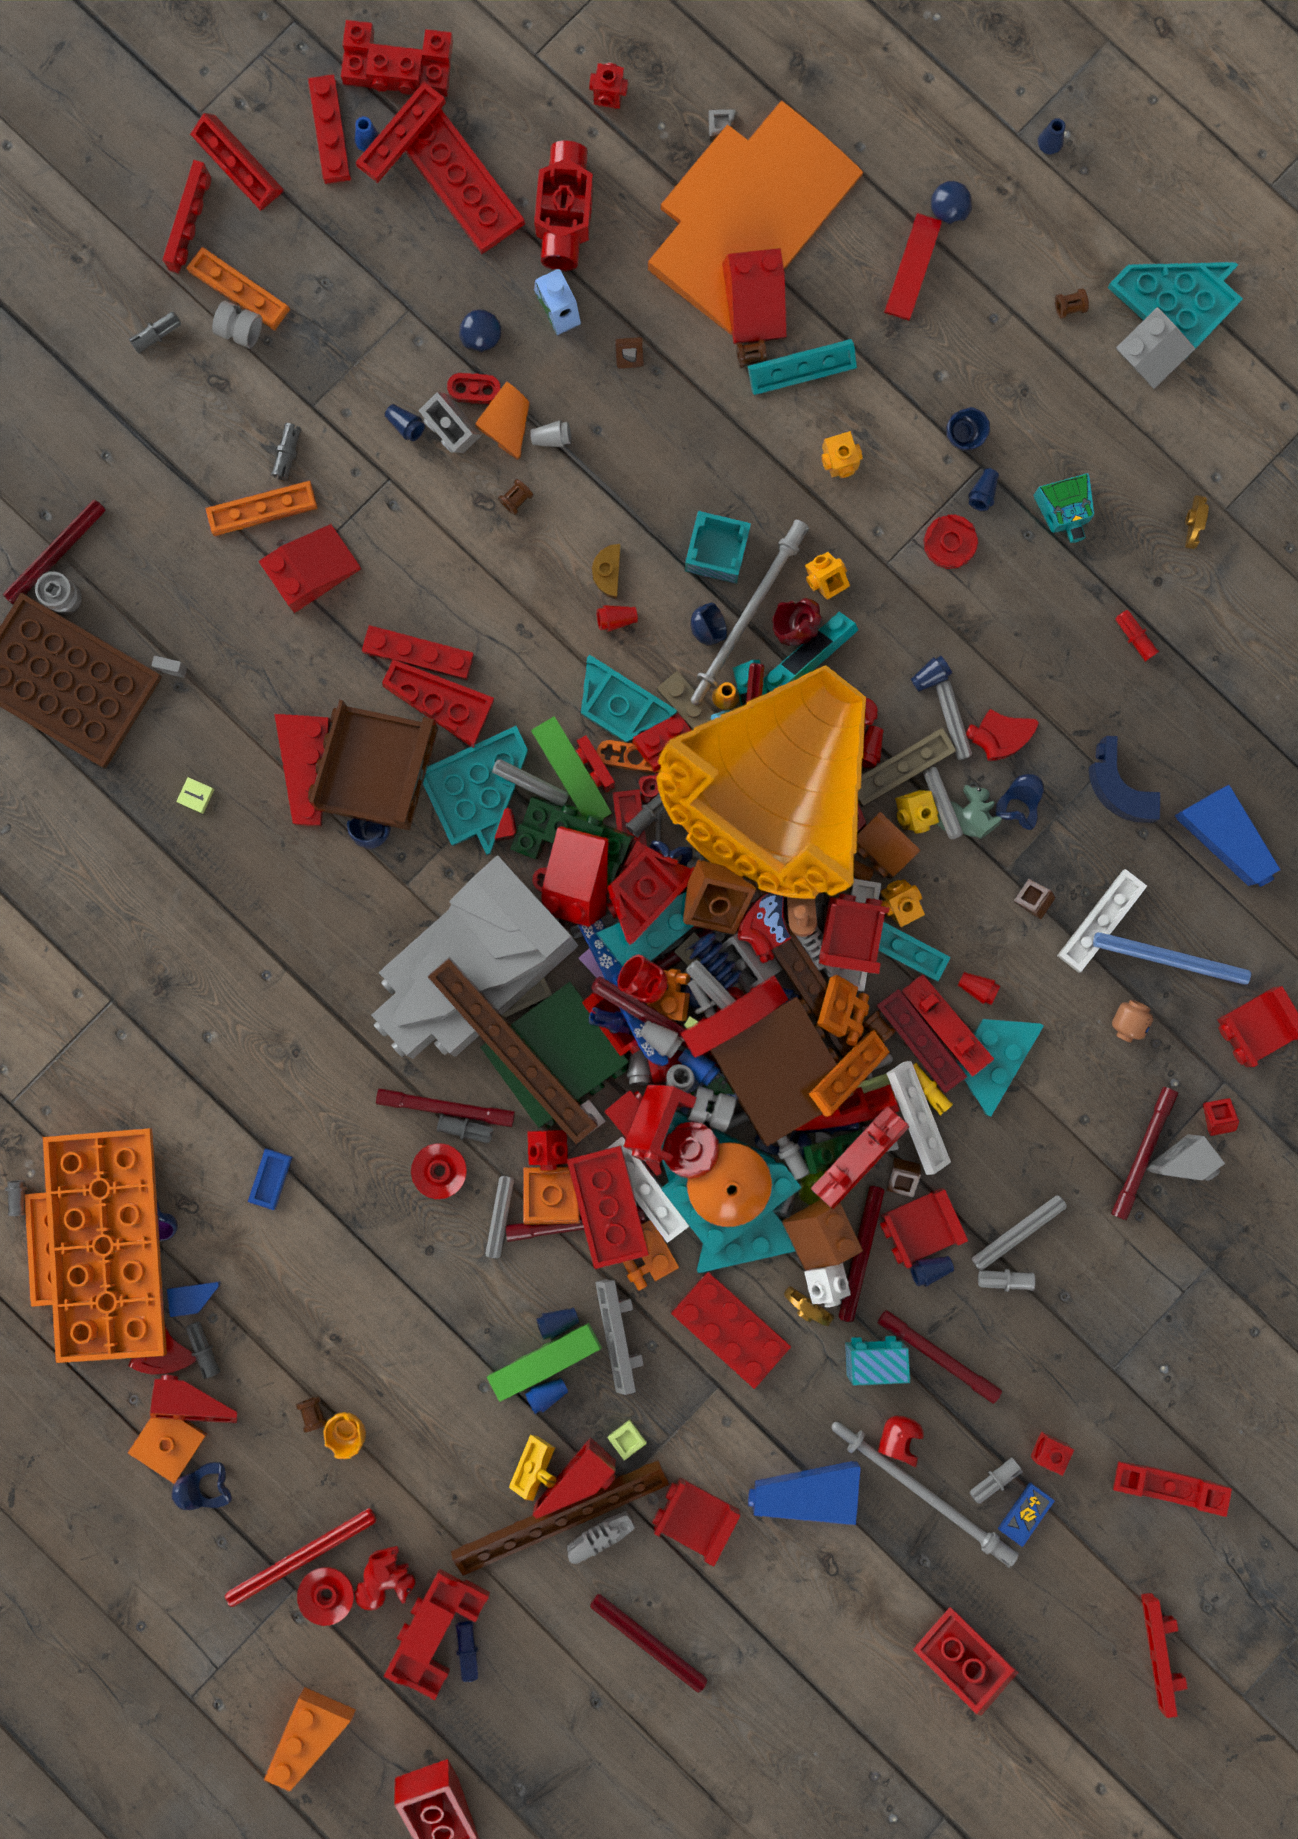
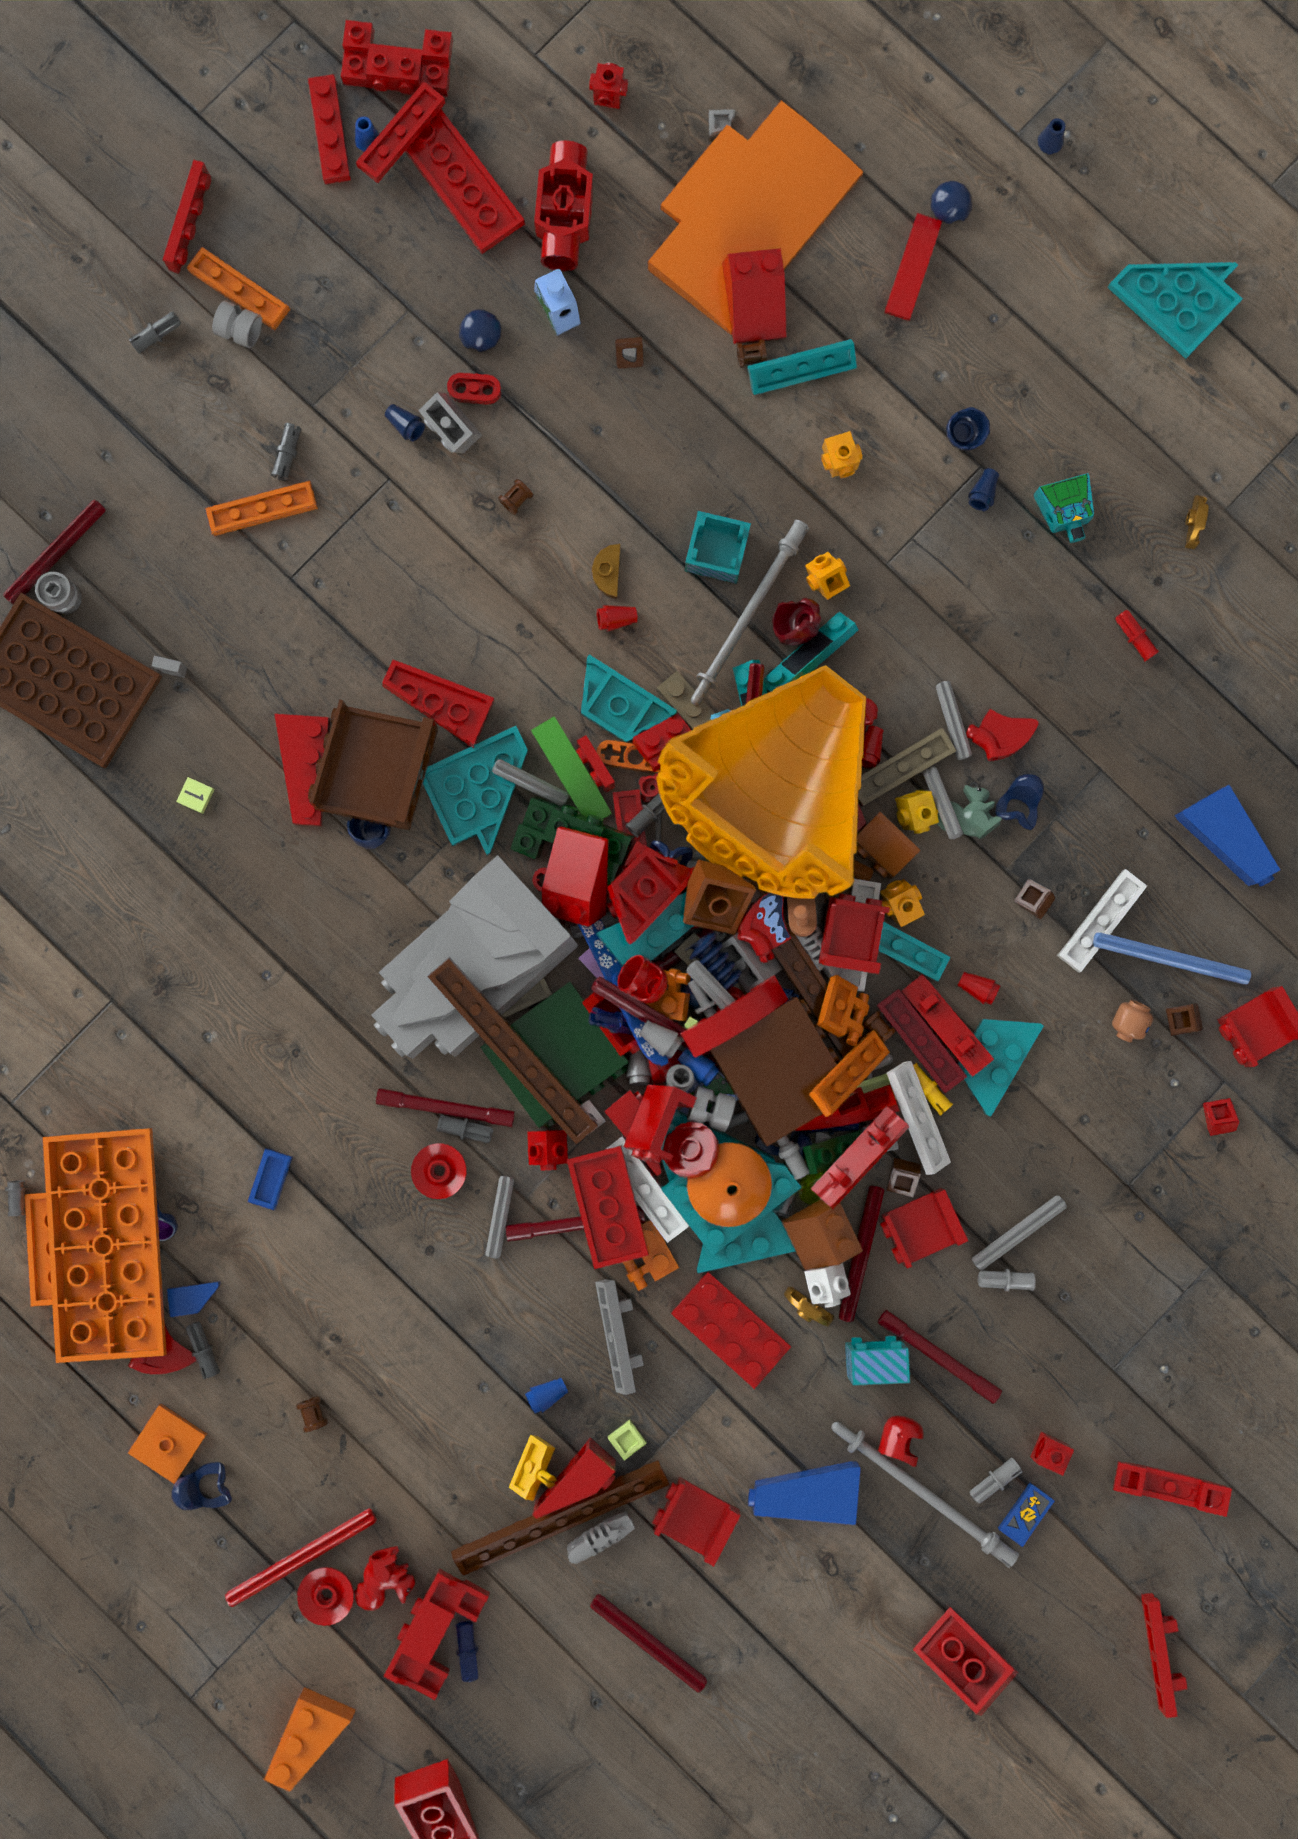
red slope [150,1375,237,1423] -> none
red slope [190,113,284,210] -> none
red slope [258,524,361,613] -> none
light orange hair [323,1412,366,1459] -> none
red plate [362,625,474,680] -> none
orange slope [475,381,530,460] -> none
bright green slope [487,1323,602,1402] -> none
red slope [495,808,517,841] -> none
orange plate [523,1167,580,1225] -> none
light grey cone [531,420,571,447] -> none
dark blue cone [536,1307,579,1340] -> none
dark blue hair [690,602,727,646] -> none
light orange cone [712,682,739,710] -> none
dark blue cone [910,655,953,692] -> none
dark blue cone [910,1256,954,1287] -> none
red tile [923,514,978,569] -> none
reddish brown bush [1055,288,1089,319] -> none
dark blue arch [1089,736,1160,823] -> none
dark red piece [1111,1087,1179,1221] -> none
light grey slope [1116,307,1195,389] -> none
light grey slope [1146,1134,1225,1181] -> none
none -> reddish brown slope [1166,1003,1203,1036]

